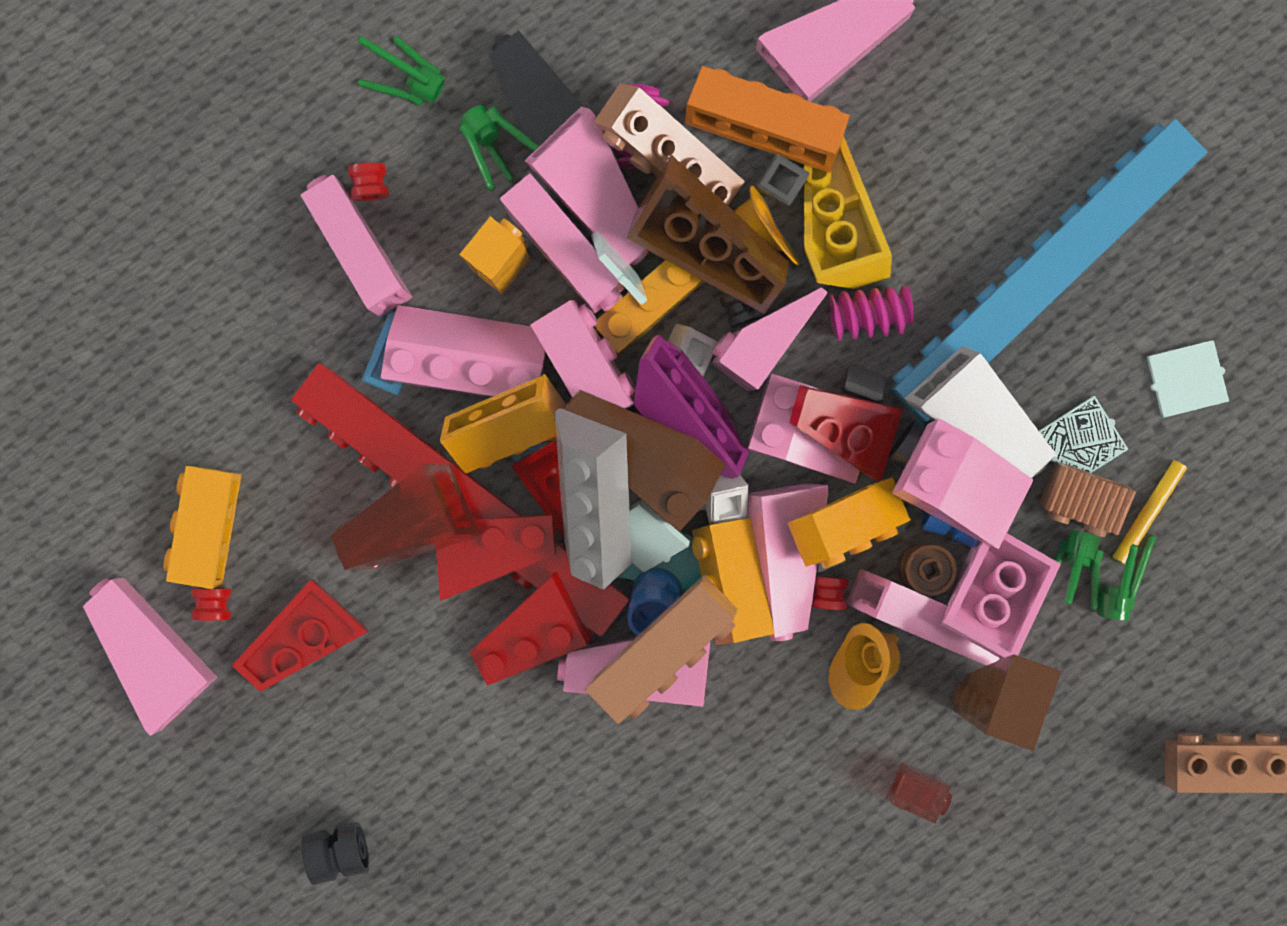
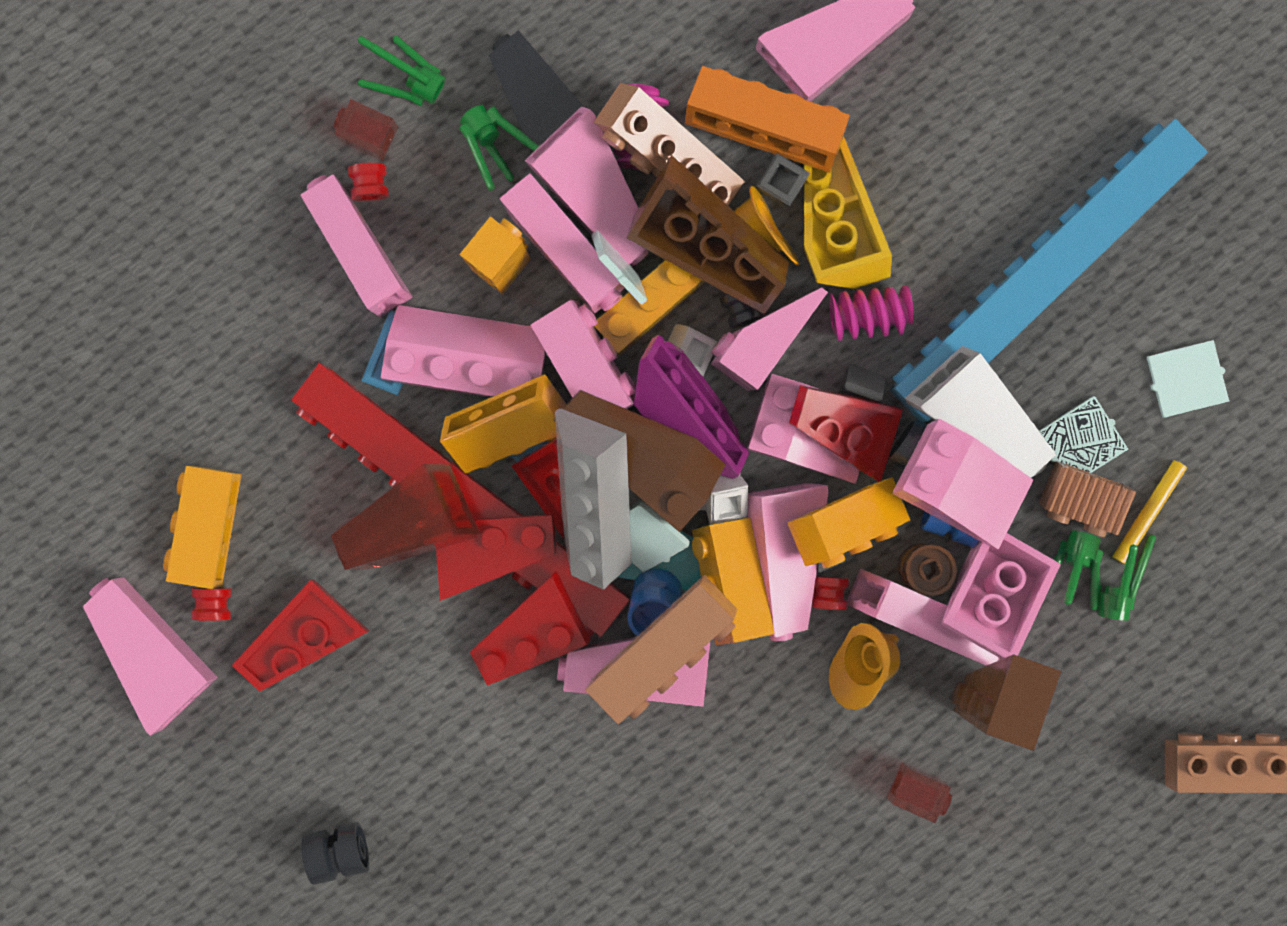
none -> clear red brick [334,99,399,161]

